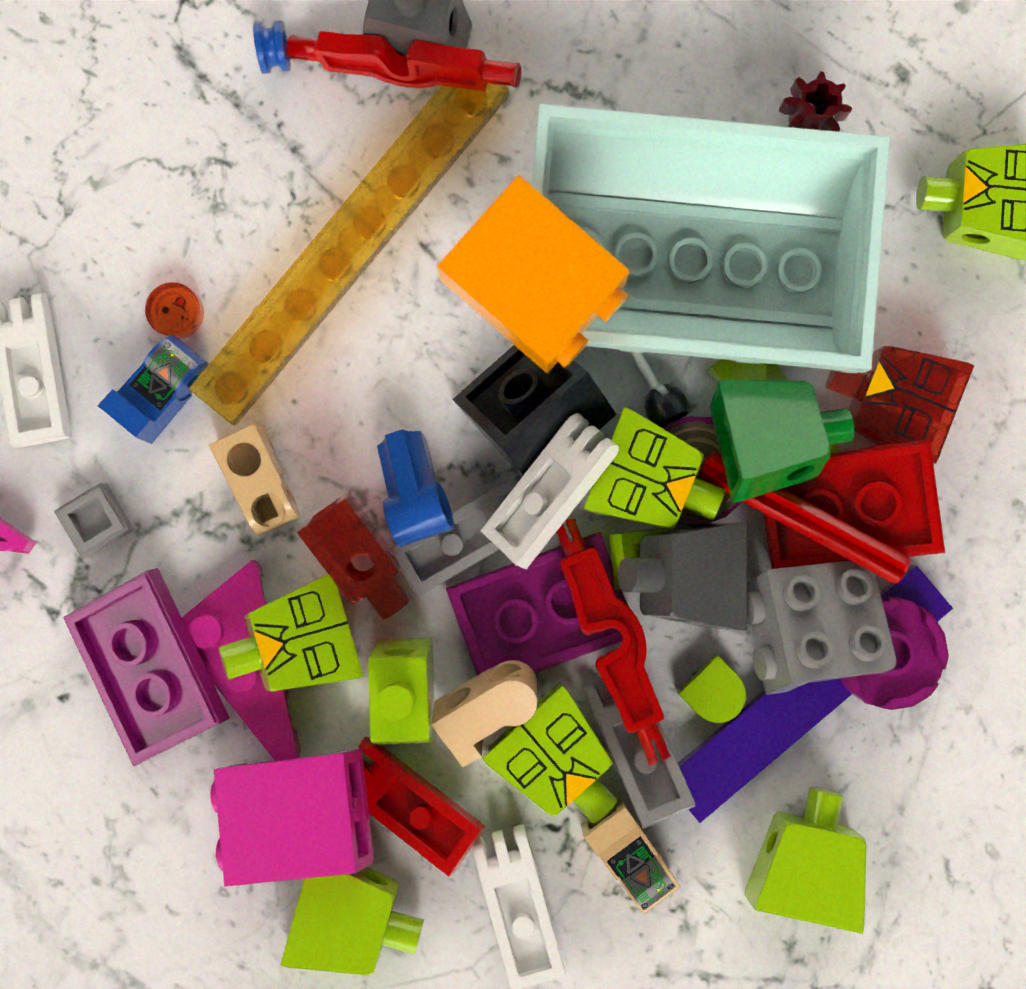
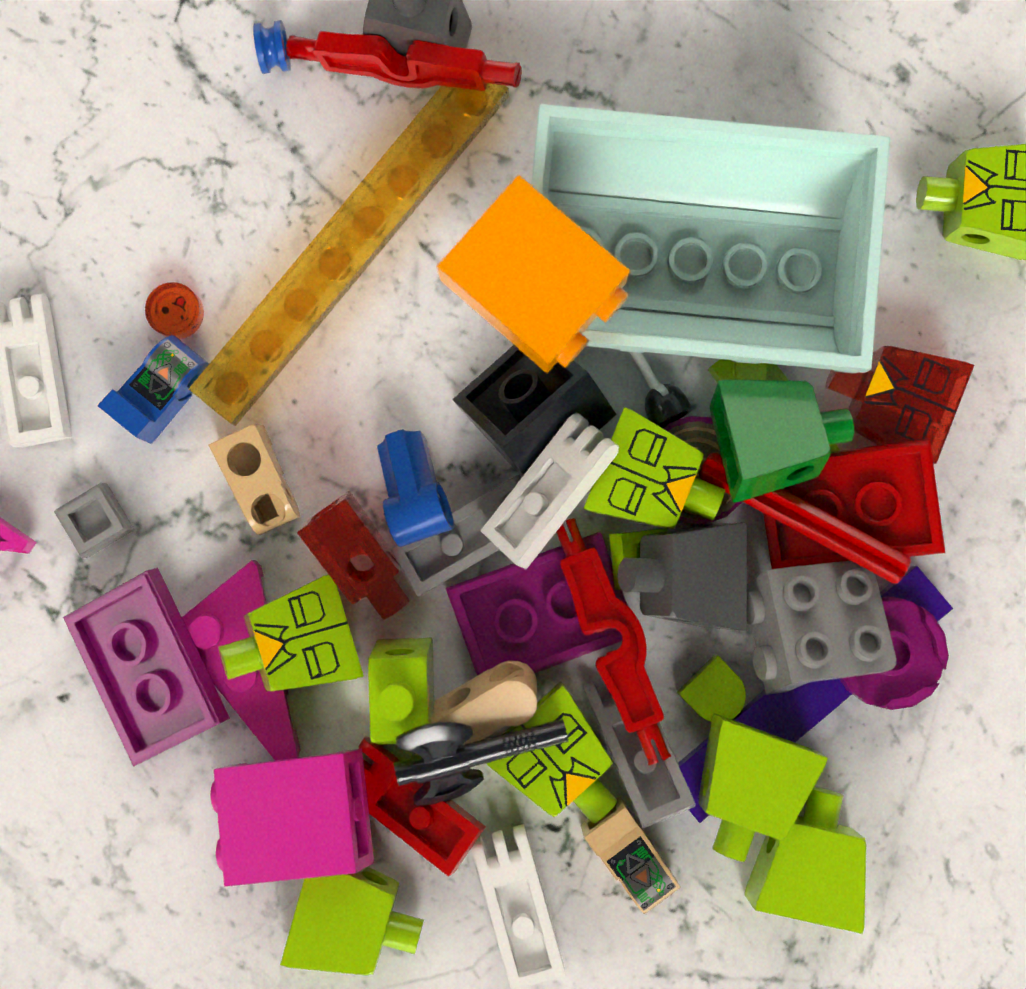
dark red gear [778,71,852,132] -> none
none -> black piece [394,719,568,805]
none -> lime torso [699,713,828,862]

